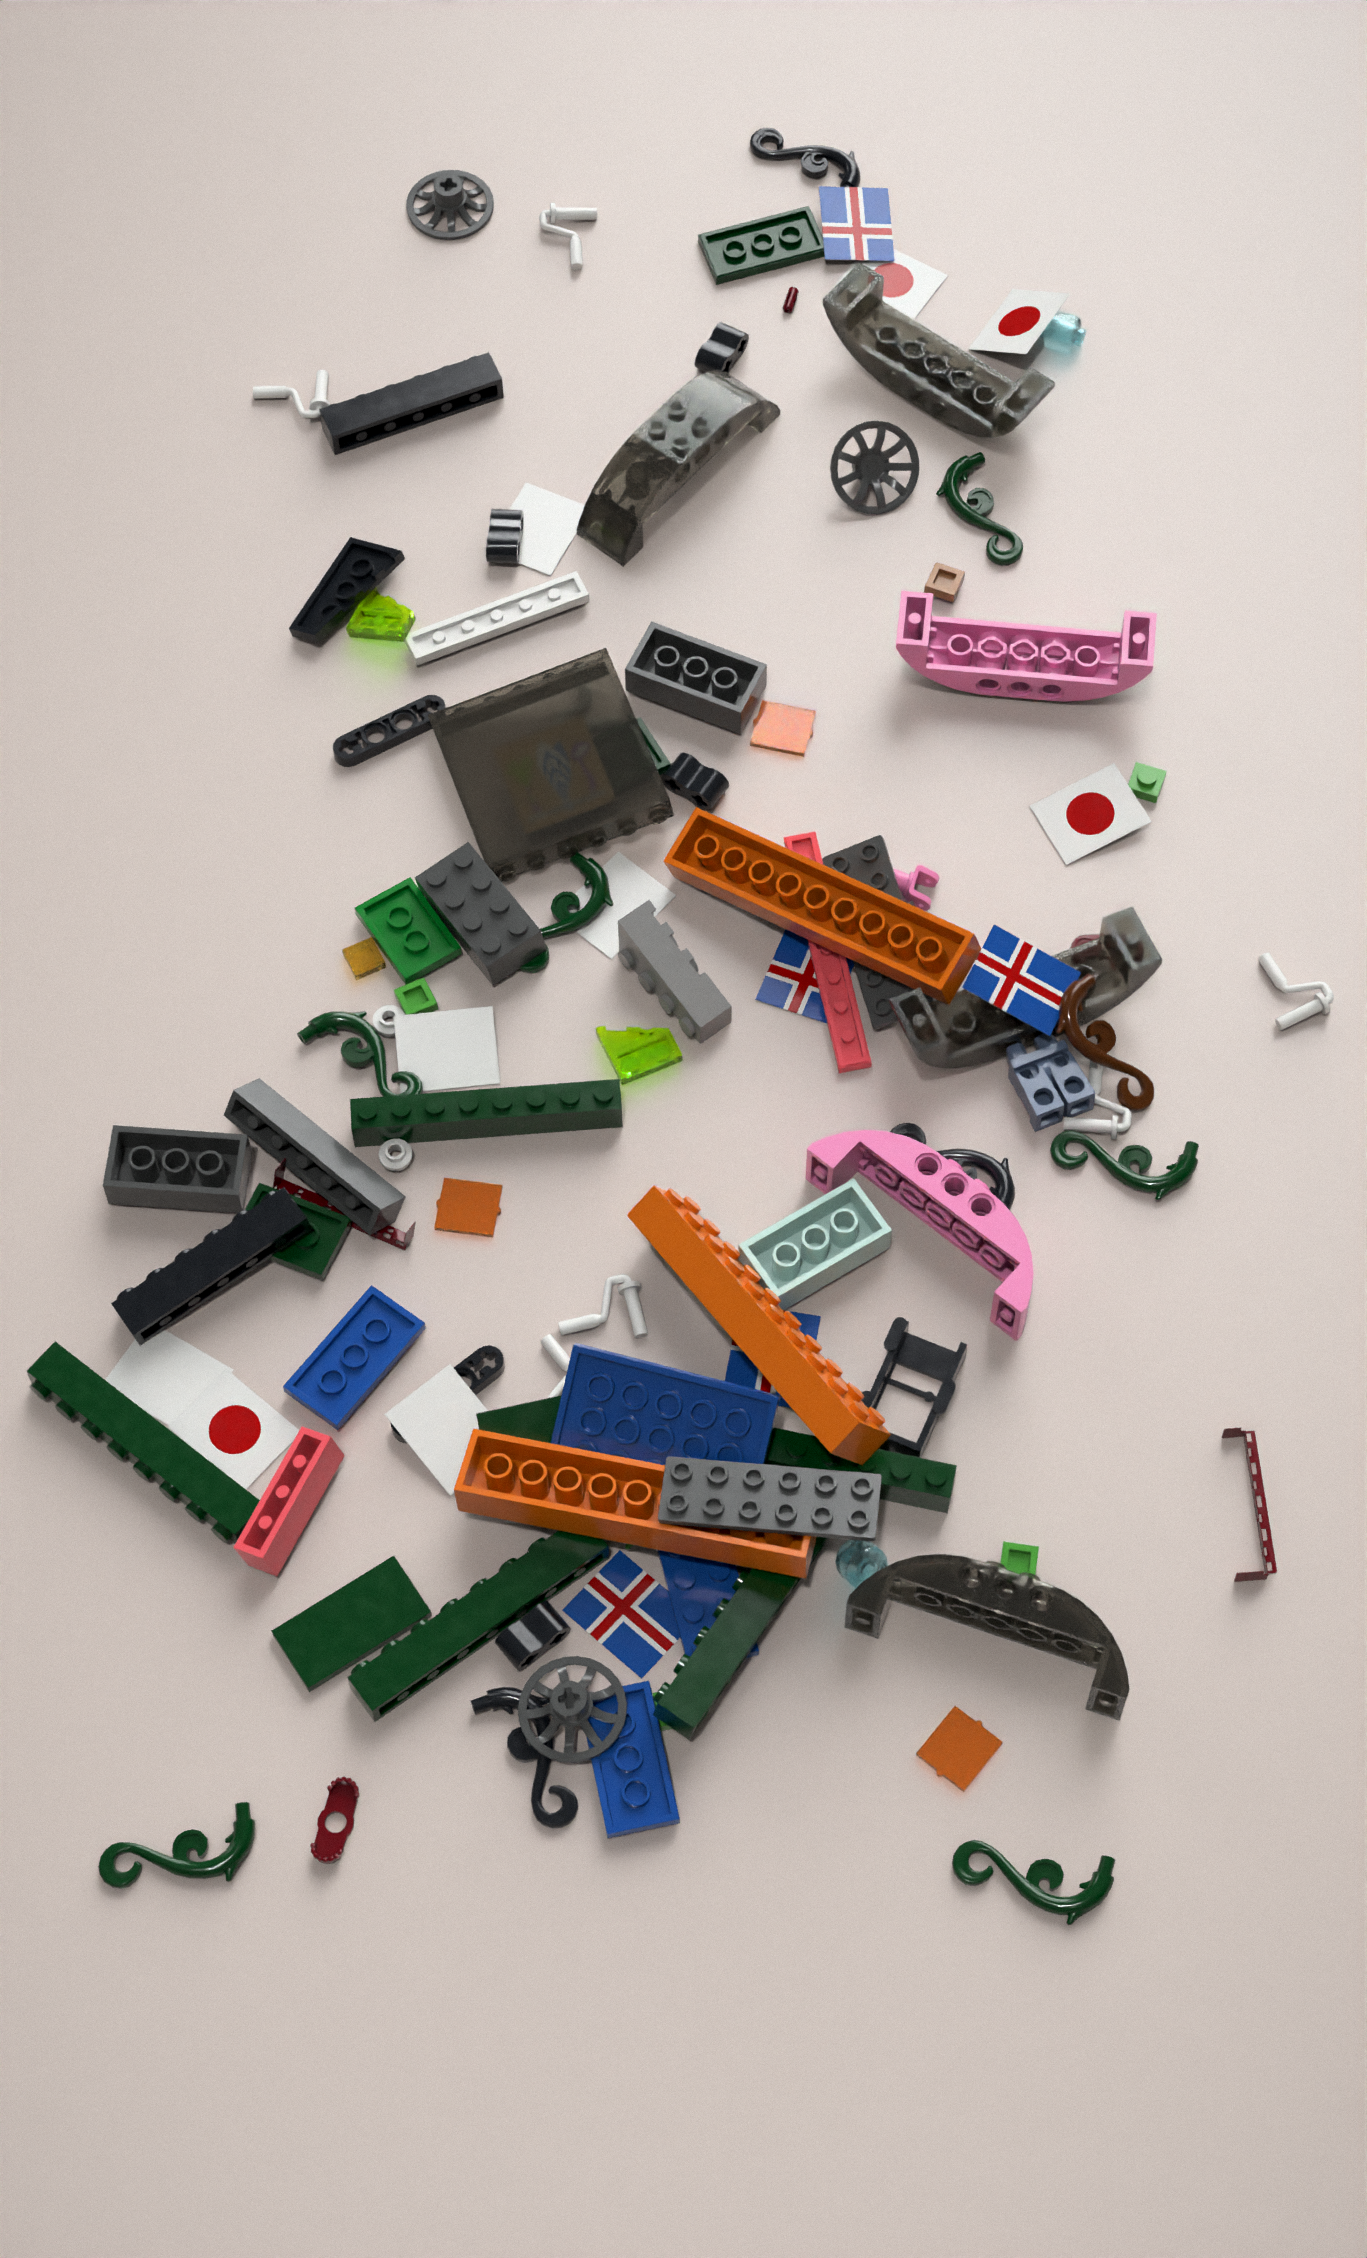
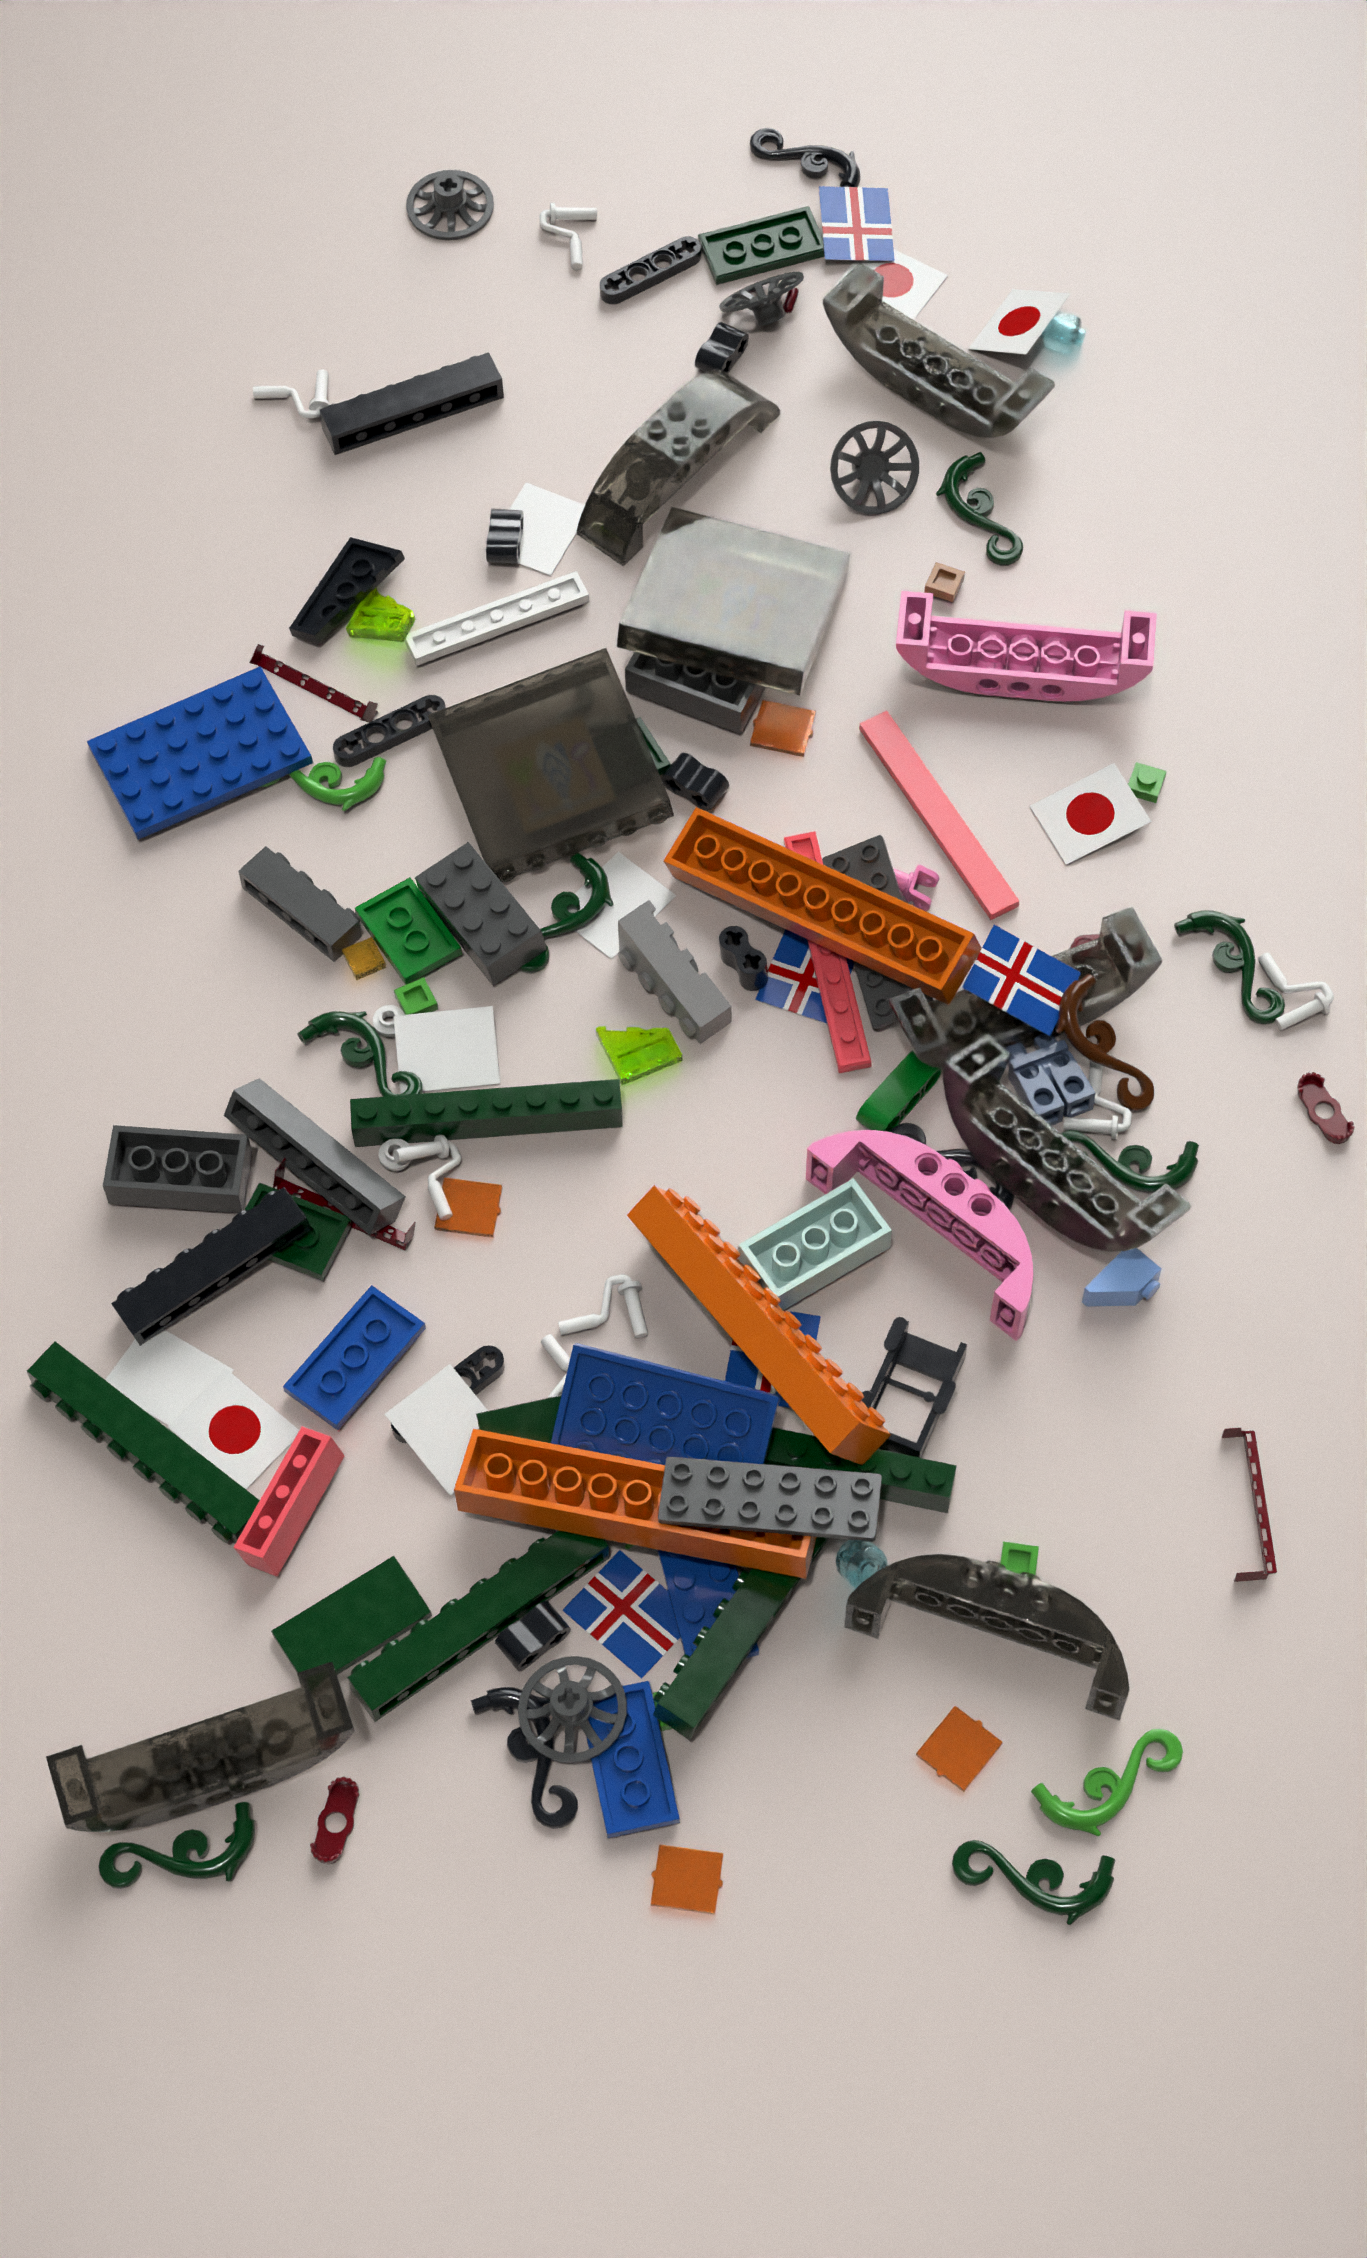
none -> clear smoke slope [46,1662,355,1832]
none -> blue plate [87,666,313,840]
none -> dark grey brick [238,846,361,962]
none -> dark red piece [250,644,378,722]
none -> bright green plant [260,757,386,811]
none -> white piece [393,1135,461,1221]
none -> black beam [600,236,701,304]
none -> clear smoke panel [617,507,851,696]
none -> clear orange piece [651,1844,723,1915]
none -> dark grey wheel [719,272,804,326]
none -> black axle [719,926,768,991]
none -> green beam [856,1050,942,1132]
none -> coral tile [859,711,1019,920]
none -> clear smoke slope [943,1034,1192,1251]
none -> bright green plant [1031,1729,1183,1836]
none -> light blue slope [1082,1243,1162,1307]
none -> dark green plant [1174,910,1285,1024]
none -> piece [1297,1072,1355,1144]

